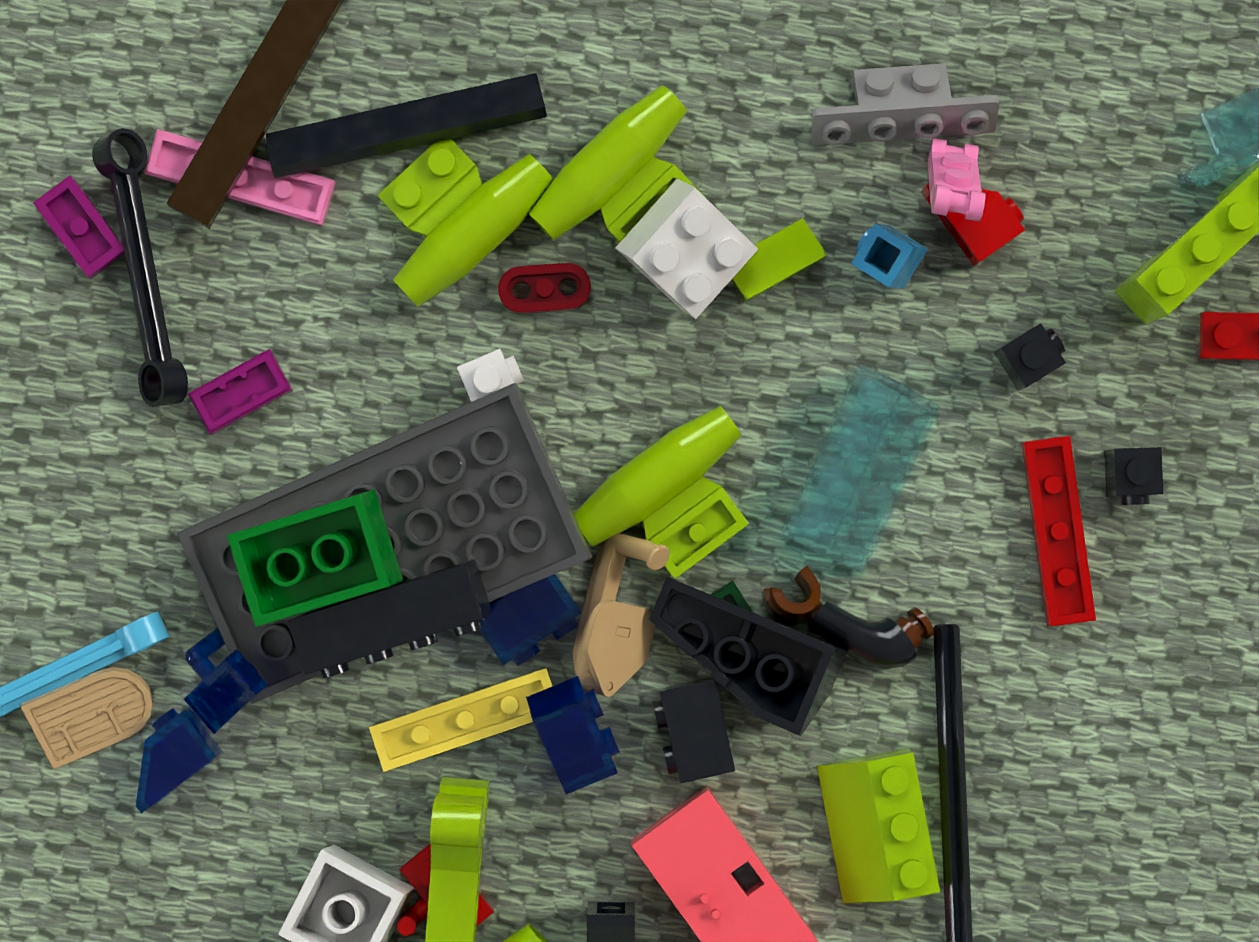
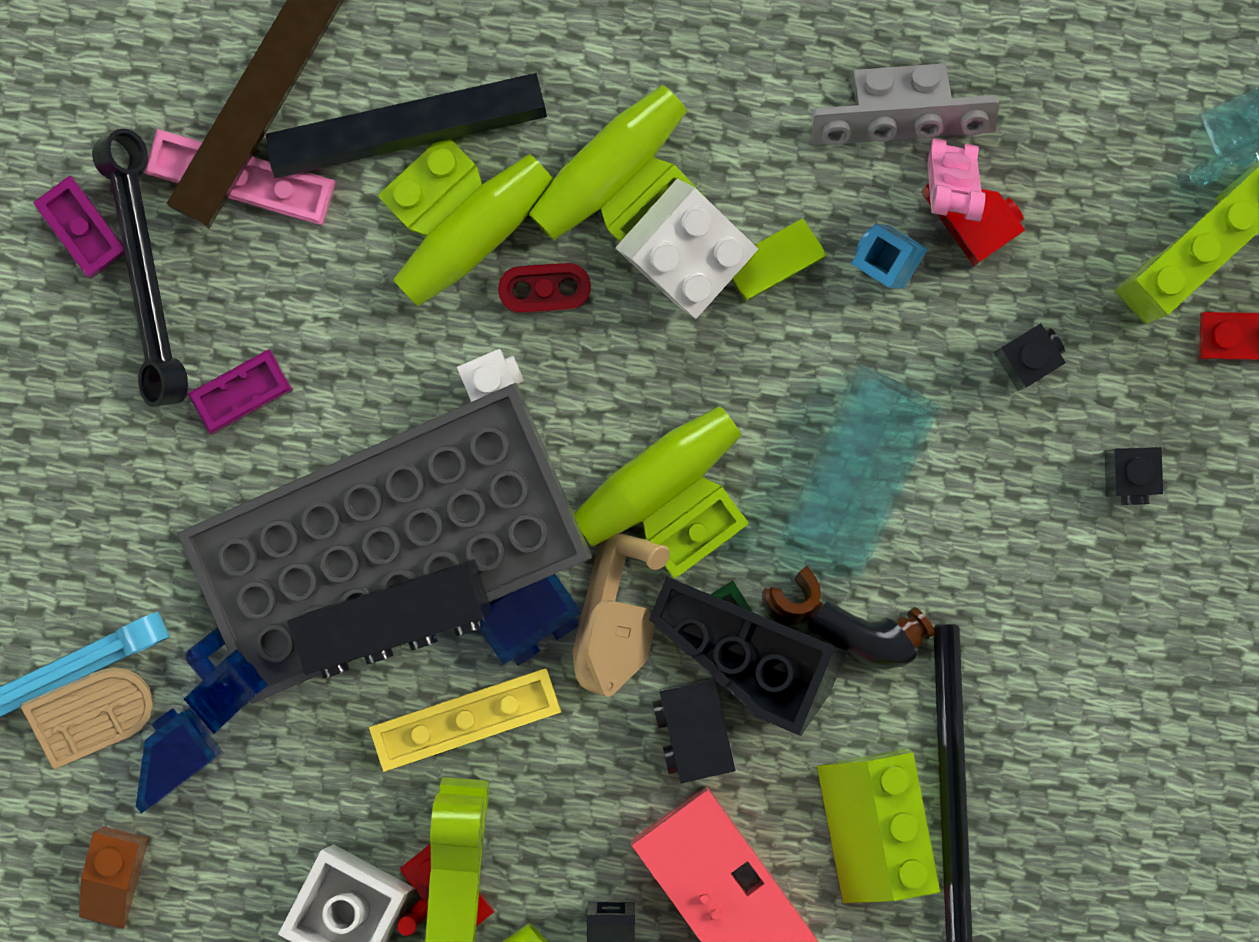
green brick [227,489,403,627] -> none
clear blue brick [526,676,620,794] -> none
red plate [1021,436,1096,627] -> none
none -> dark orange slope [79,826,149,929]

